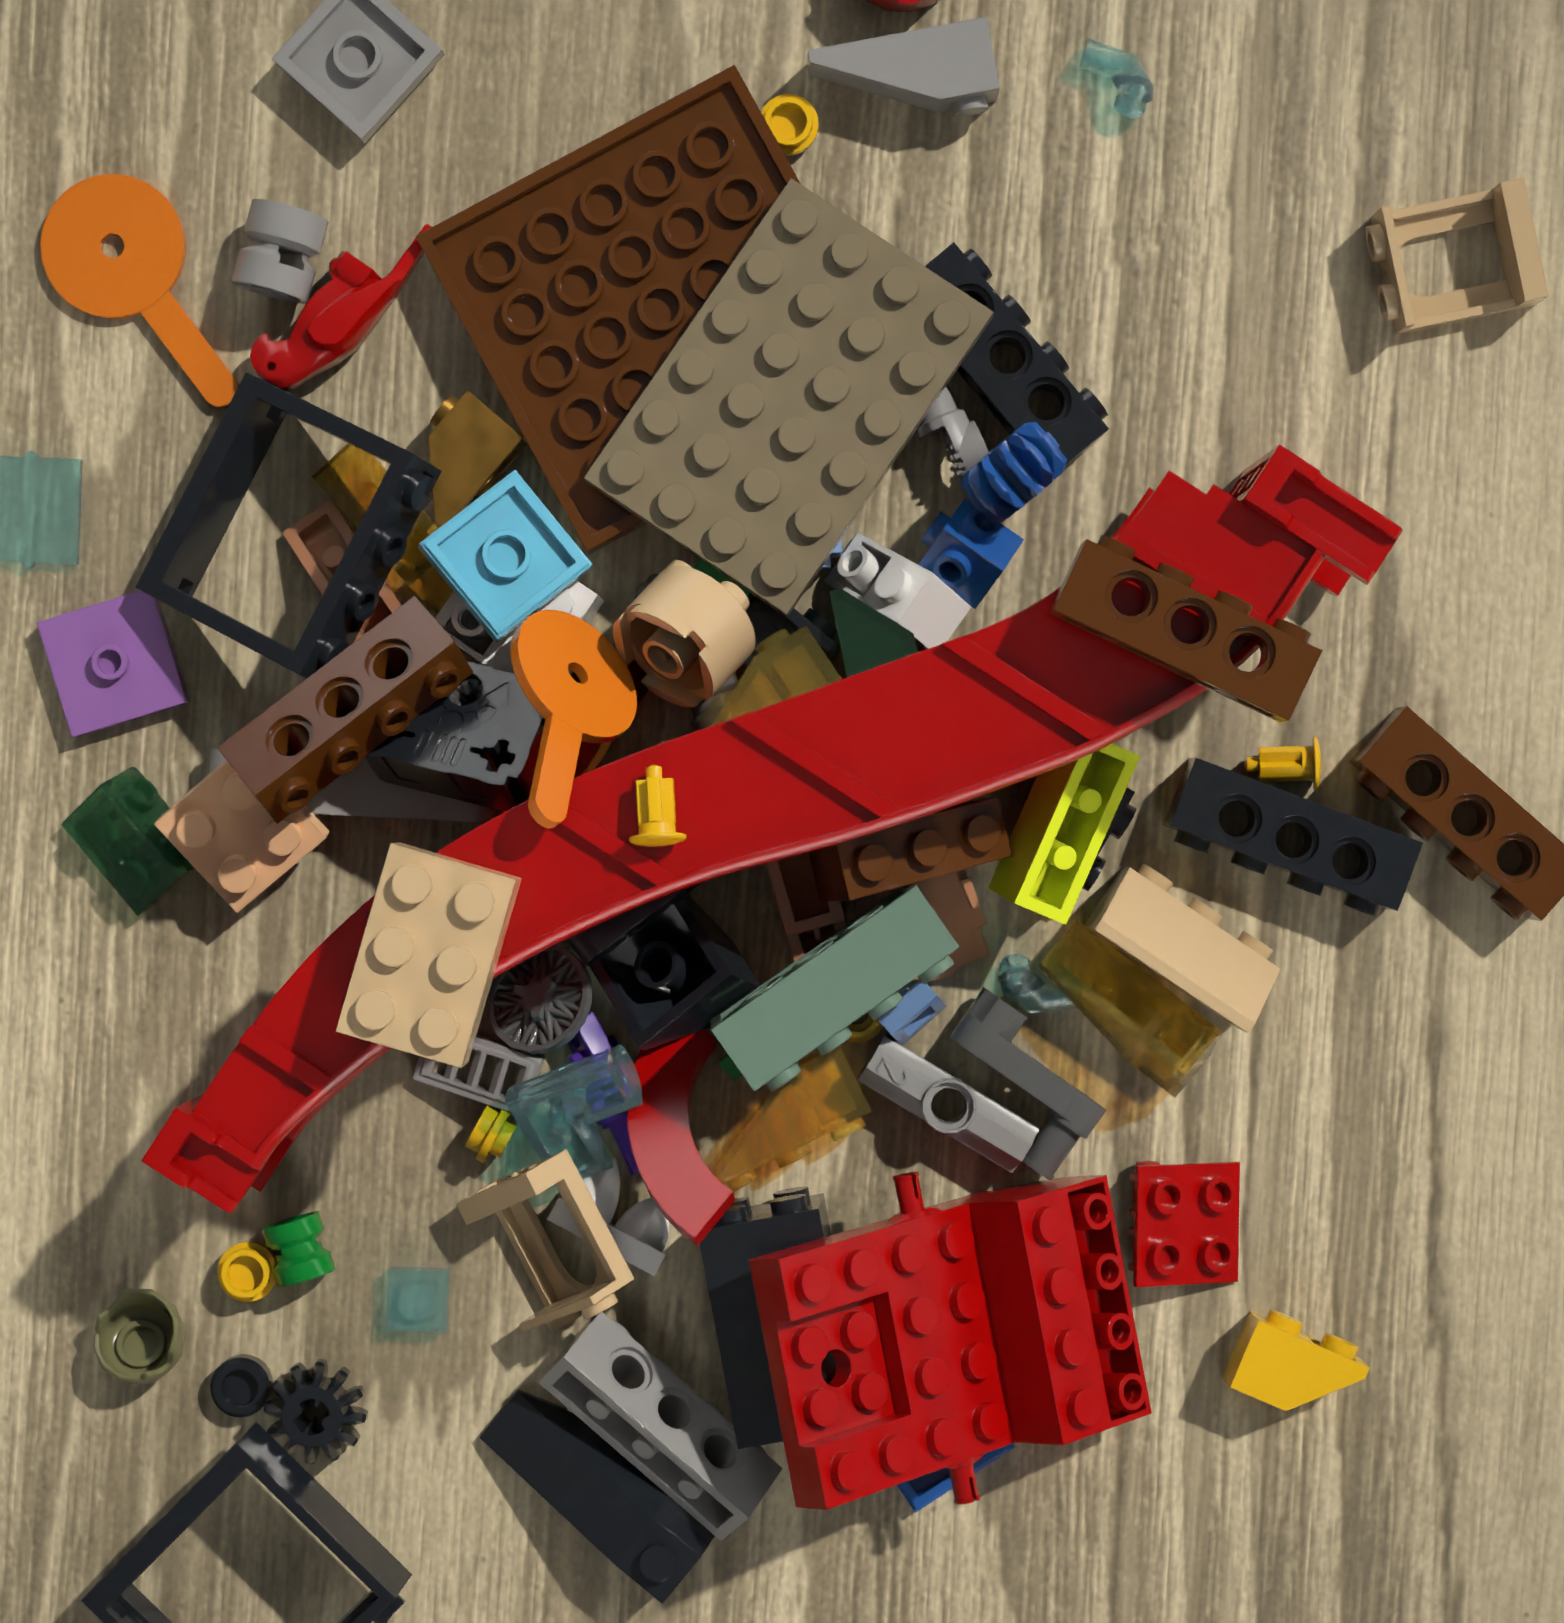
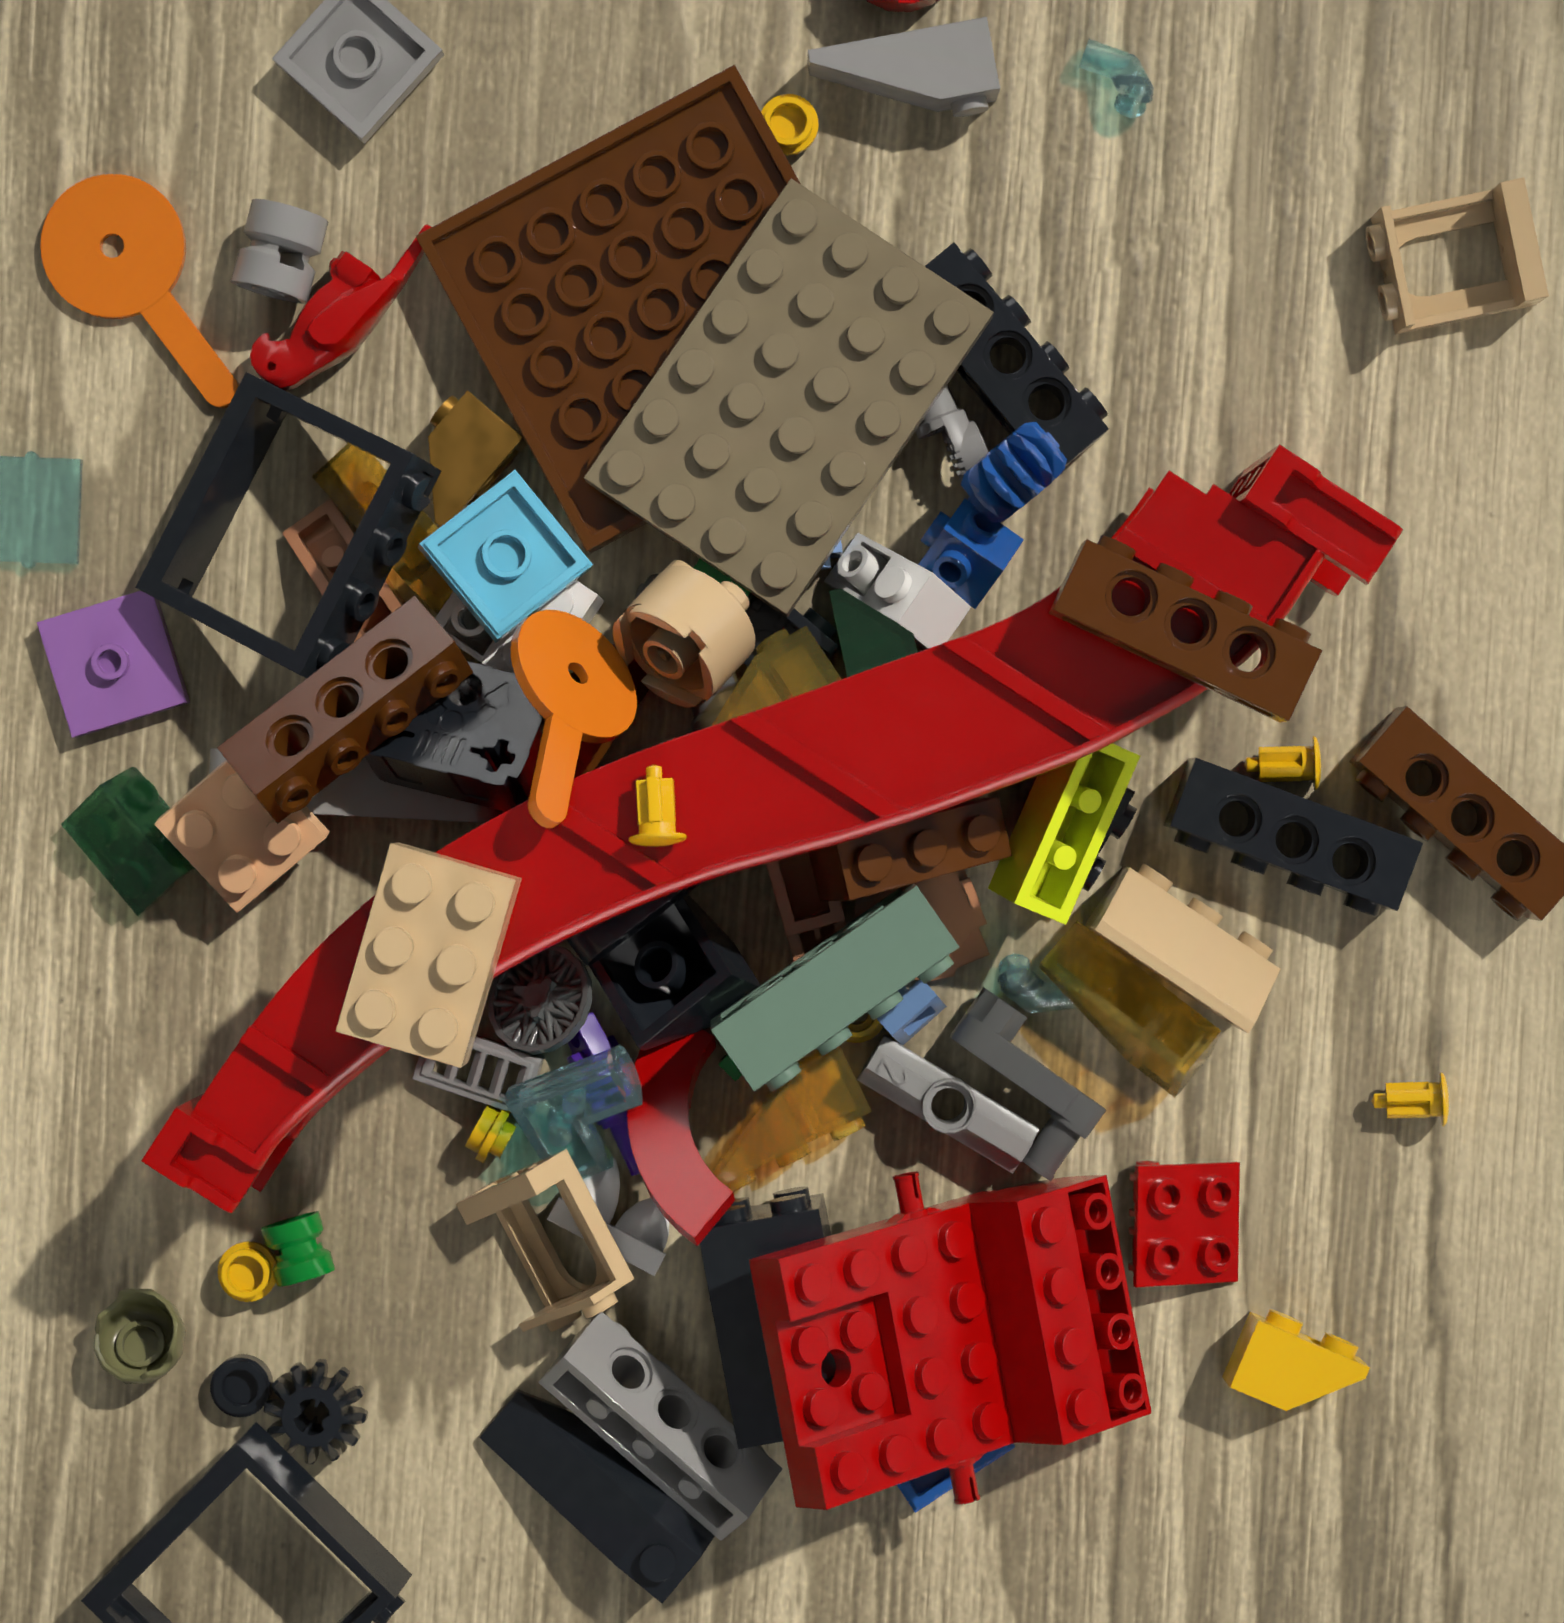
clear light blue plate [386,1267,451,1332] -> none
none -> yellow piece [1371,1072,1449,1126]

